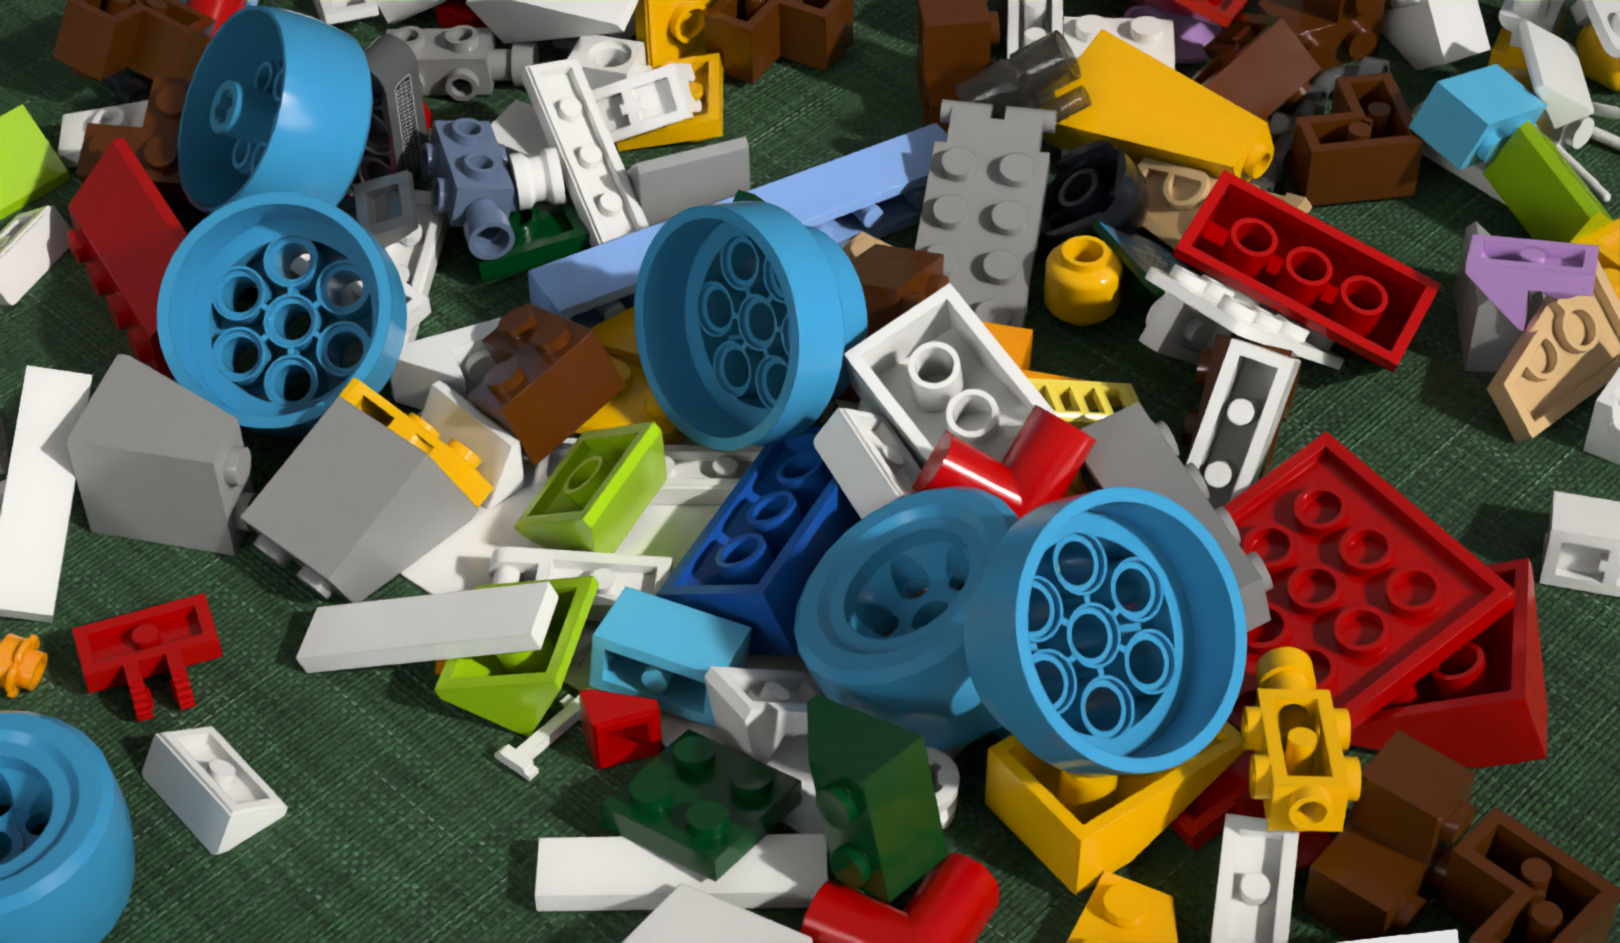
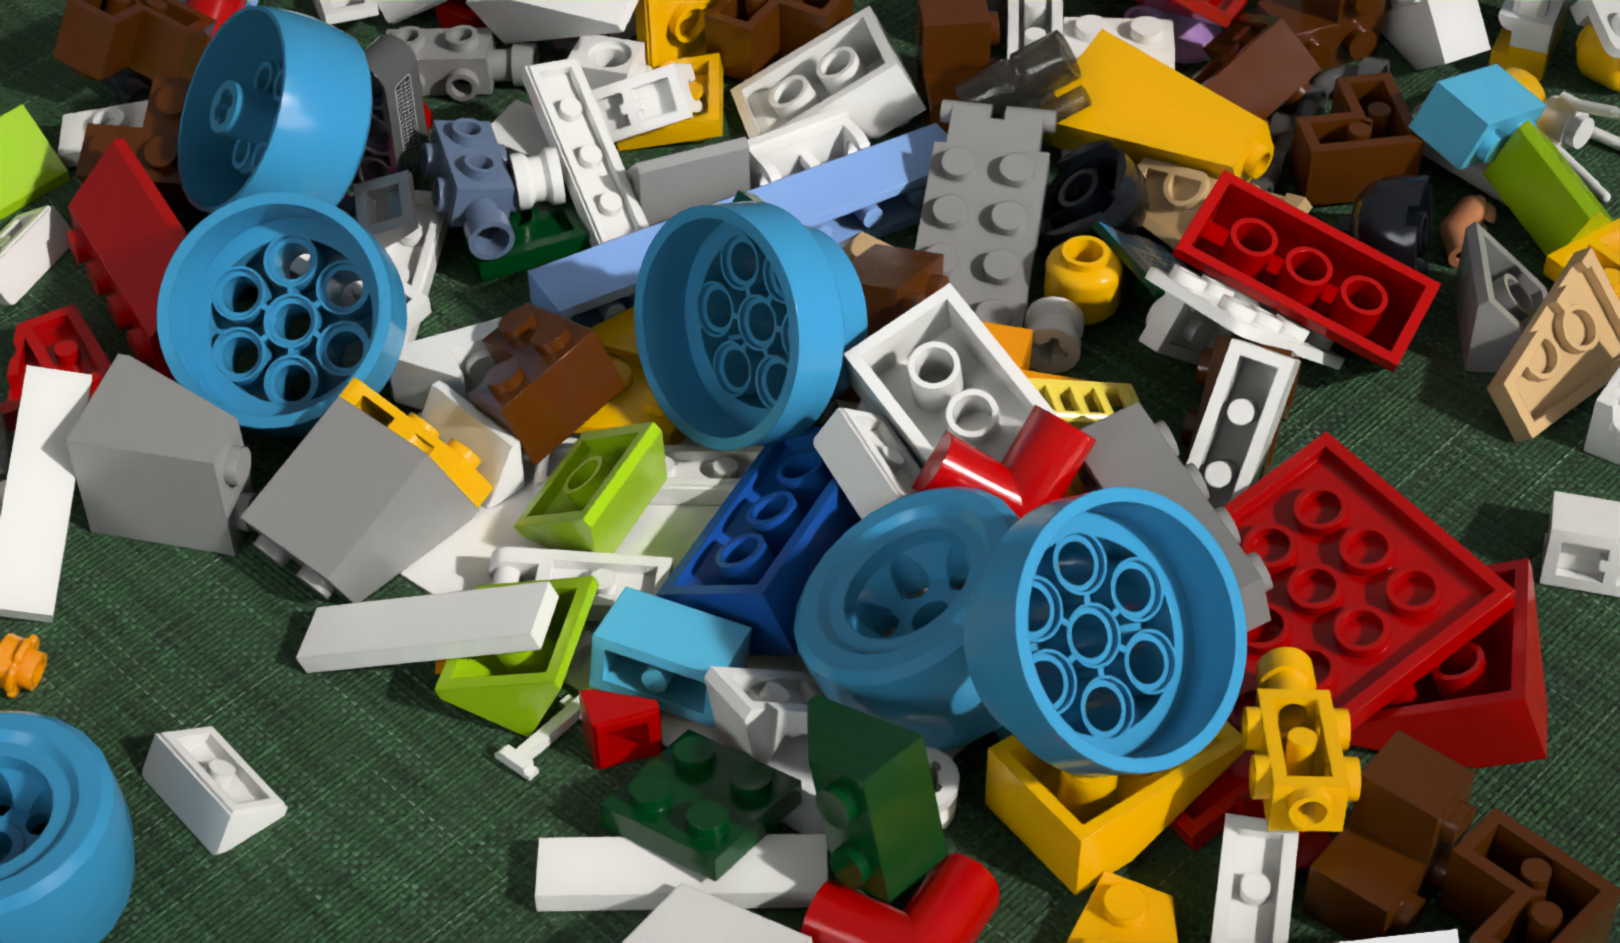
red hinge [72,593,223,722] -> none
lavender slope [1465,234,1599,331] -> none
white slope [1516,19,1594,129] -> none
none -> red wing [0,304,111,433]
none -> white slope [730,5,927,139]
none -> white hinge [747,105,870,190]
none -> white wheel [1024,296,1085,374]
none -> black cylinder [1338,174,1433,276]
none -> nougat arm [1438,195,1497,268]

